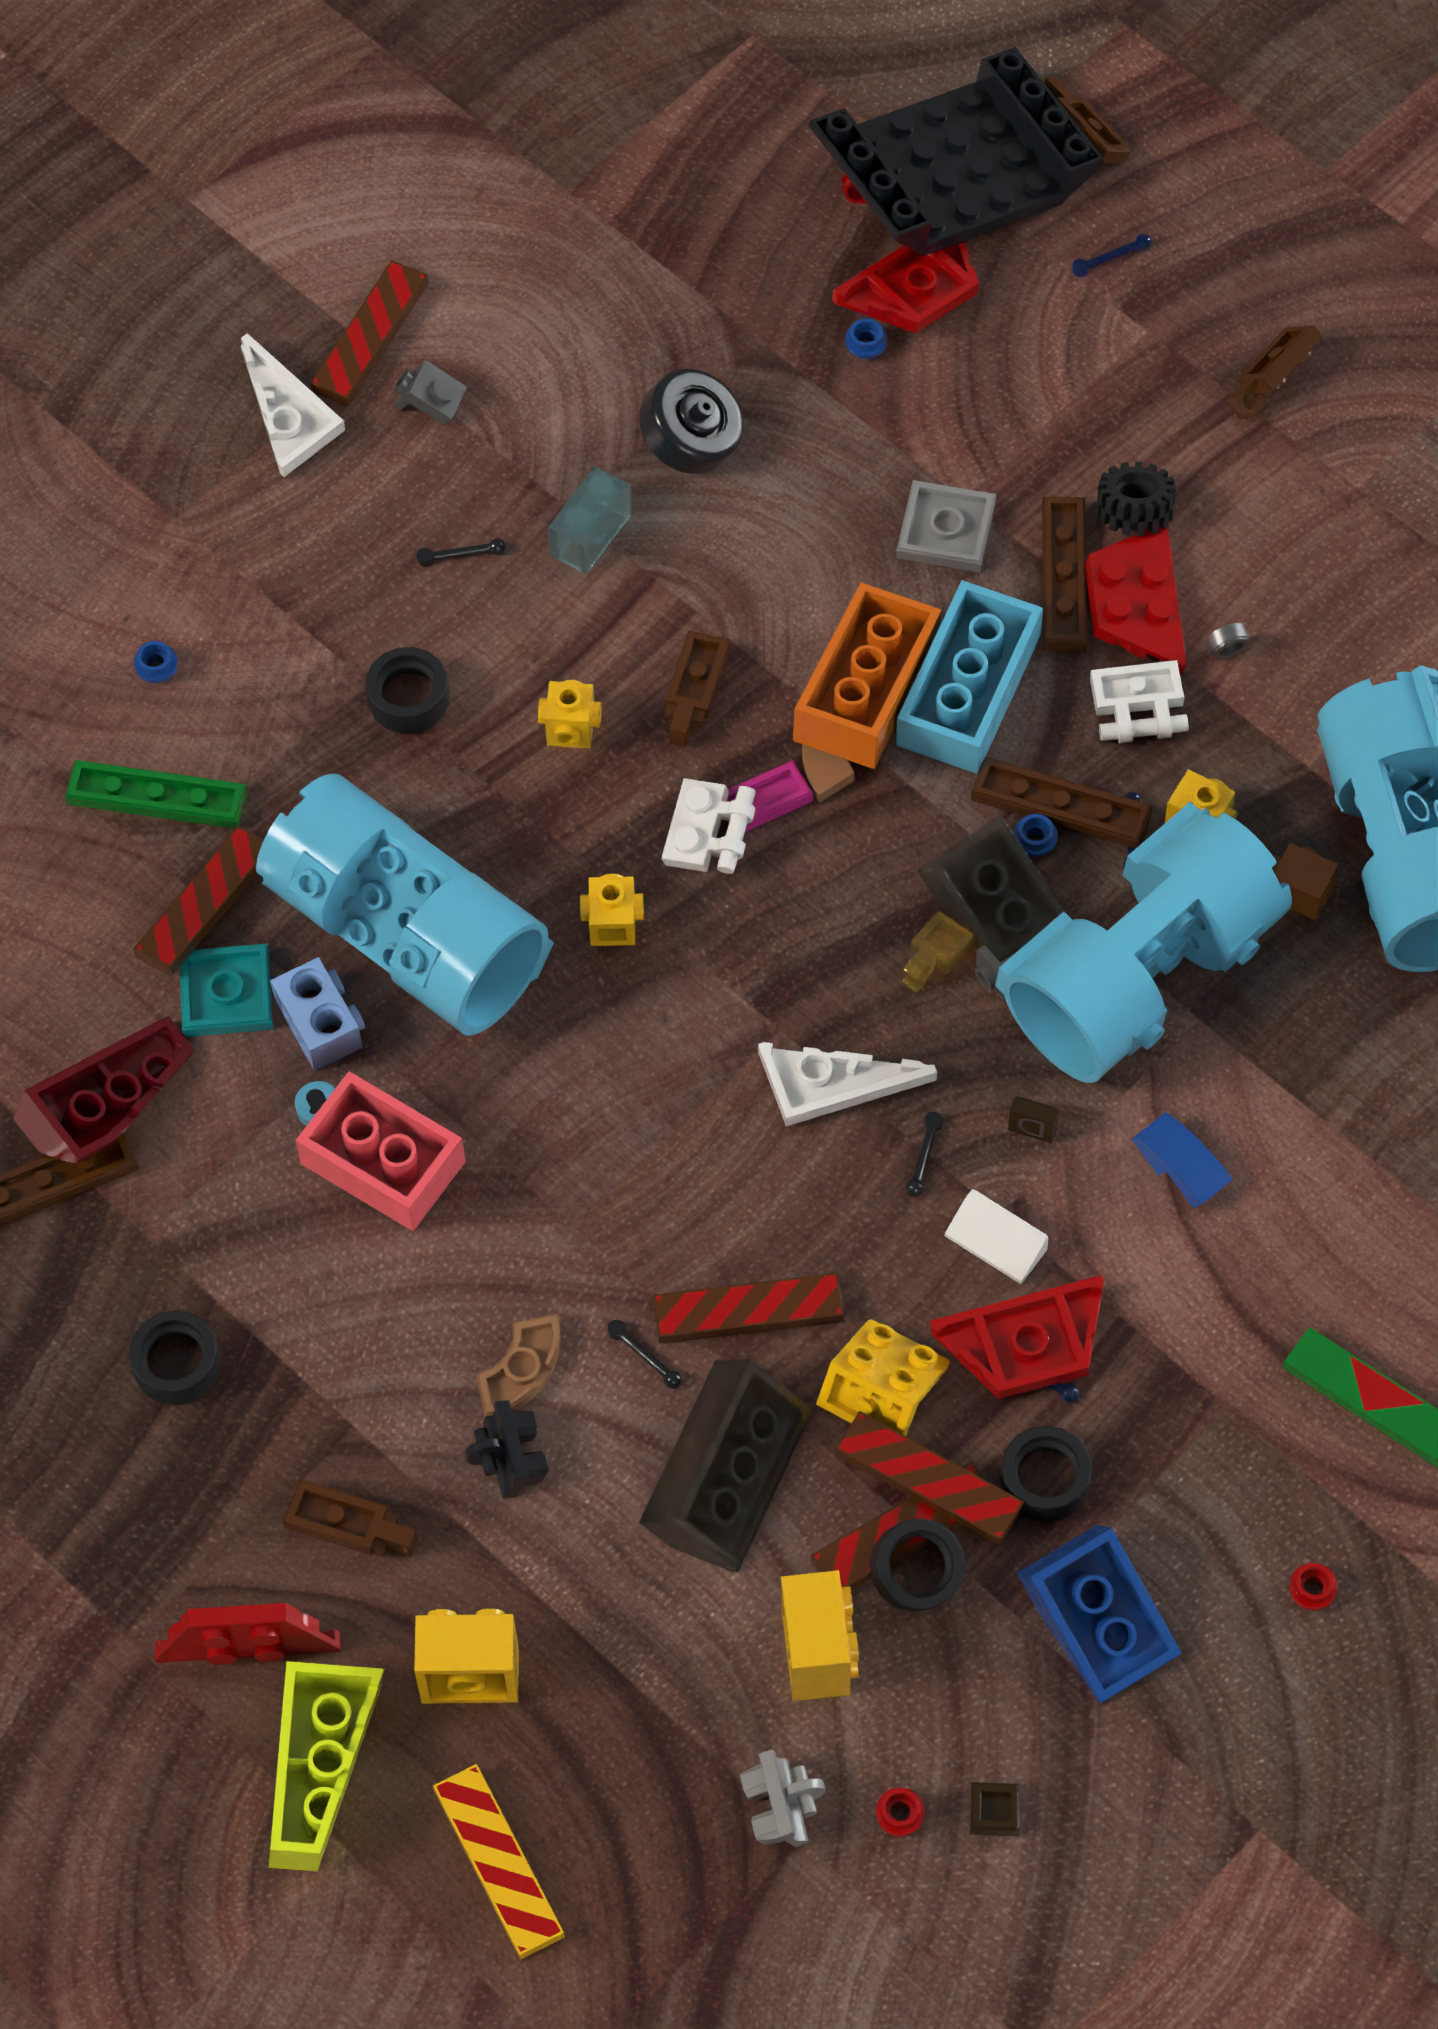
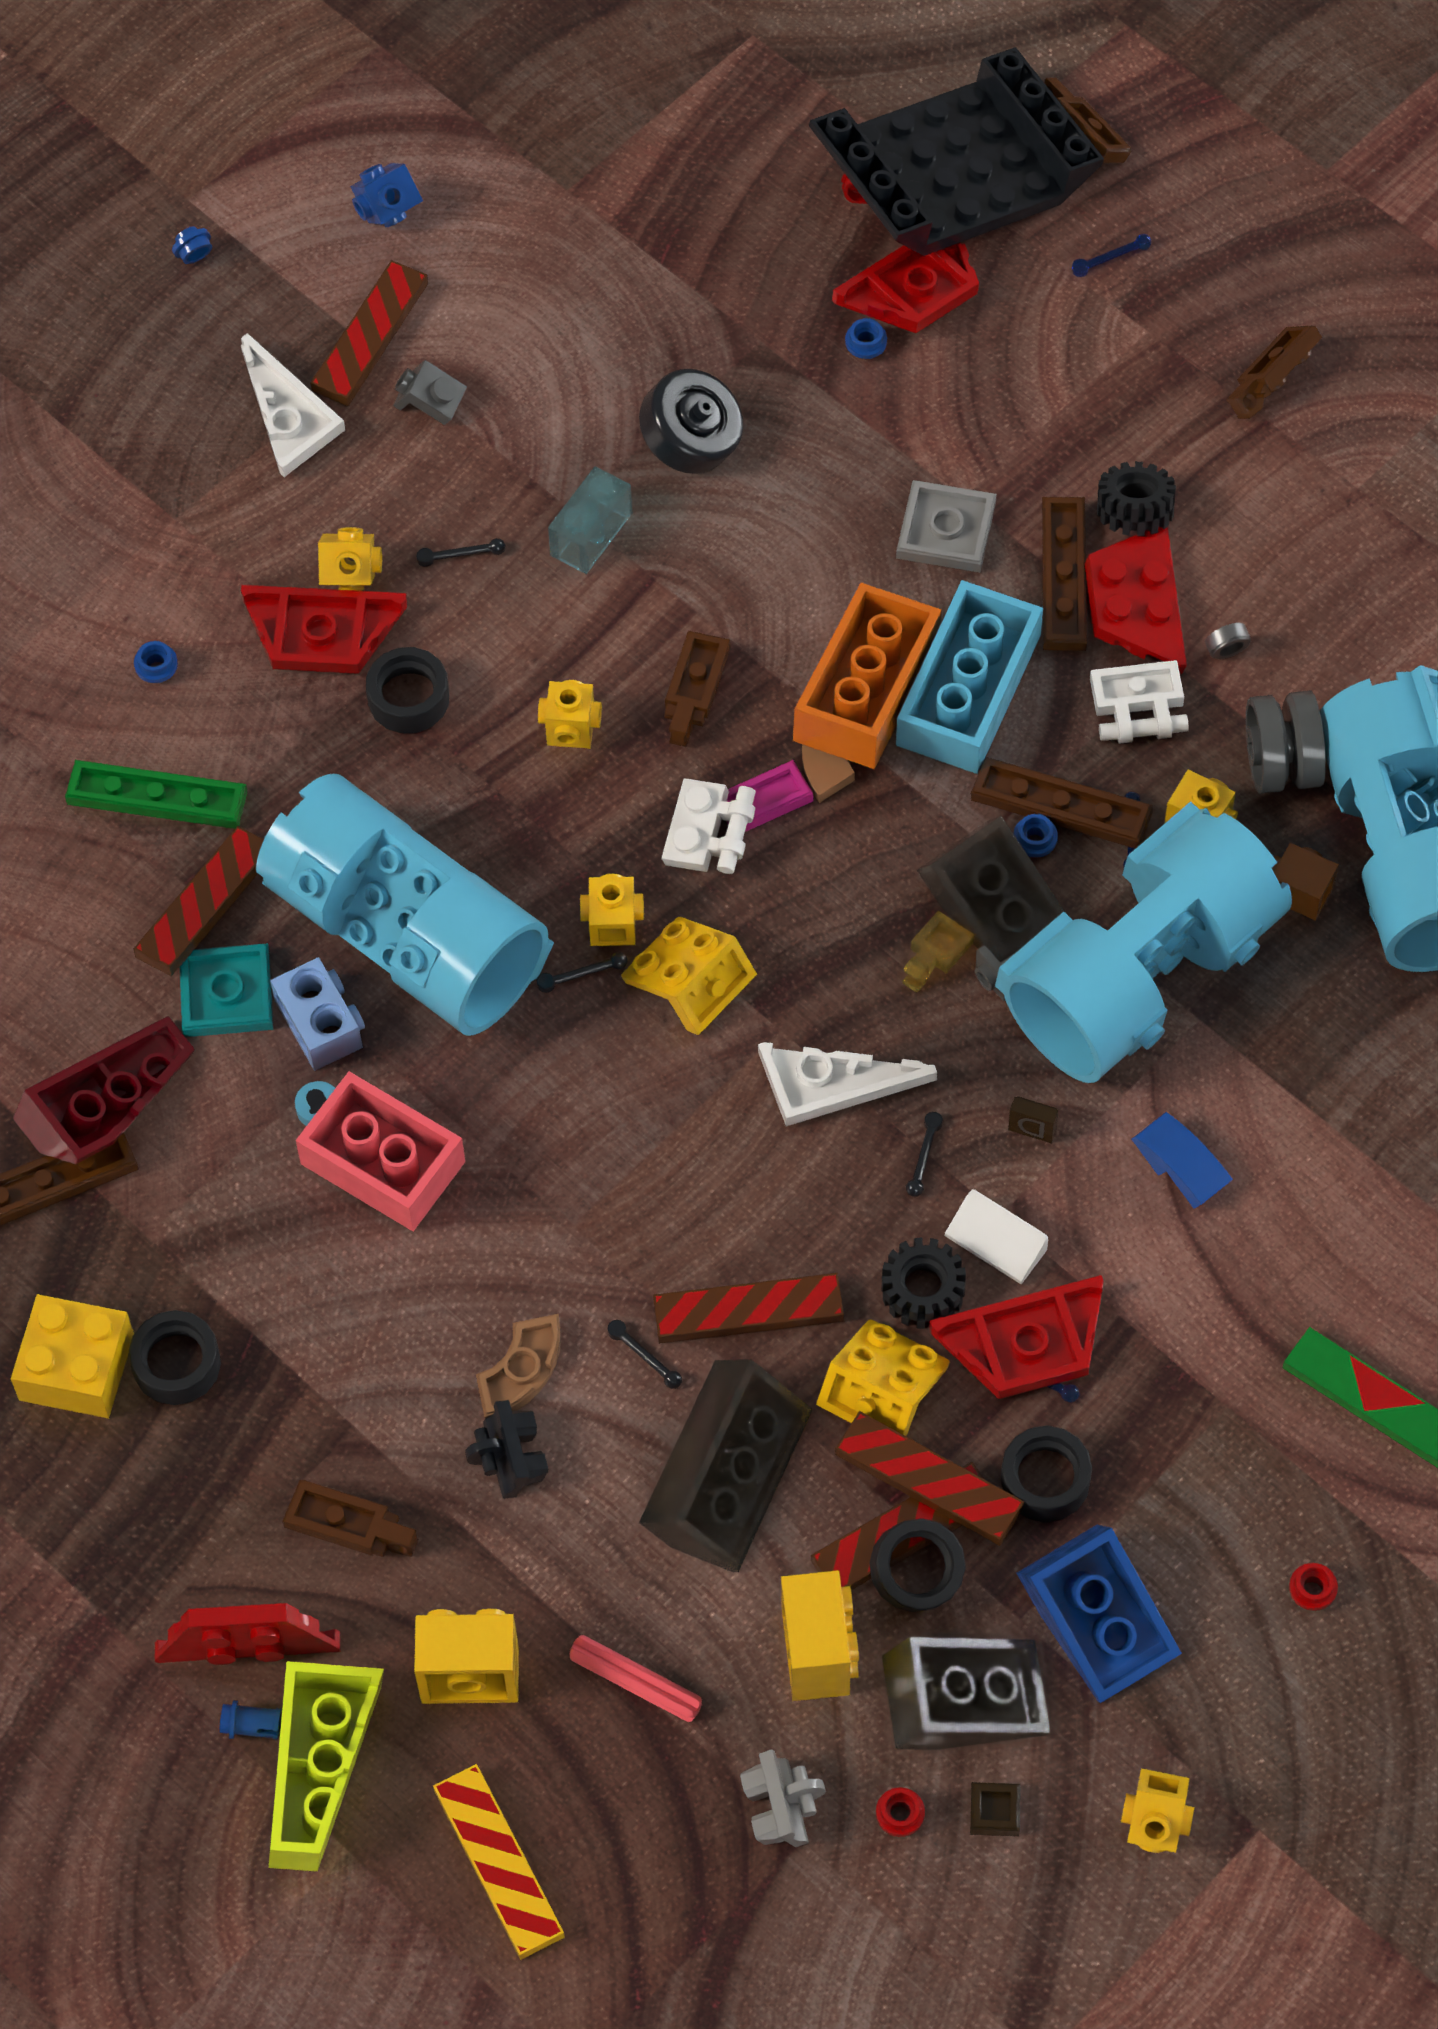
none -> yellow brick [11,1294,134,1419]
none -> blue plate [172,227,212,264]
none -> blue pin [220,1700,282,1740]
none -> red wing [241,585,408,674]
none -> yellow brick [318,527,382,591]
none -> blue brick [350,163,423,227]
none -> black hinge [537,952,628,993]
none -> coral axle [569,1635,702,1722]
none -> yellow bracket [621,917,757,1035]
none -> black tyre [881,1237,966,1329]
none -> clear smoke slope [882,1637,1050,1750]
none -> yellow brick [1121,1768,1194,1853]
none -> dark grey wheel [1245,690,1325,794]

